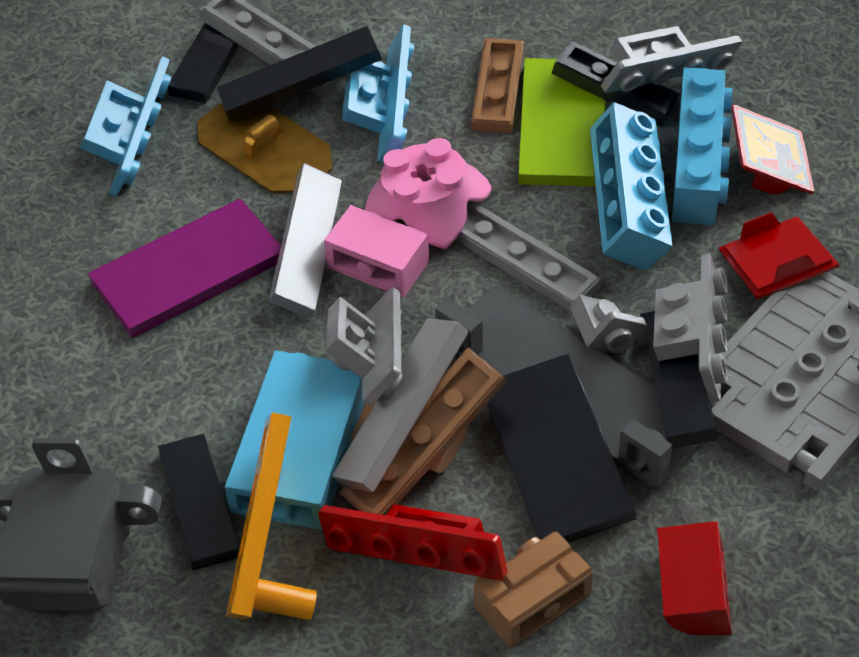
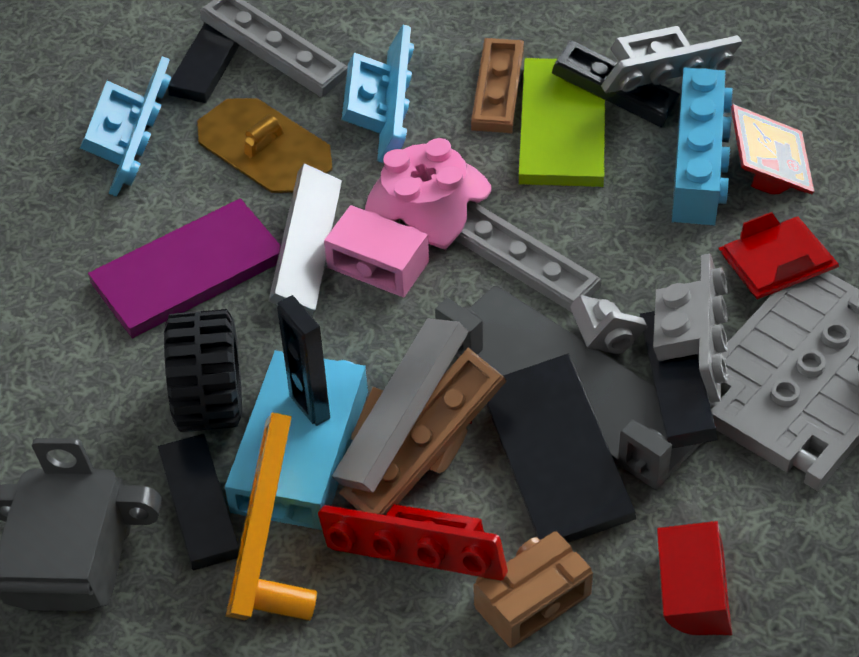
black tile [217,26,382,122] -> none
light grey bracket [326,286,402,405] -> none
medium azure brick [590,102,672,270] -> none
none -> black tyre [164,309,242,432]
none -> black tile [277,295,330,426]

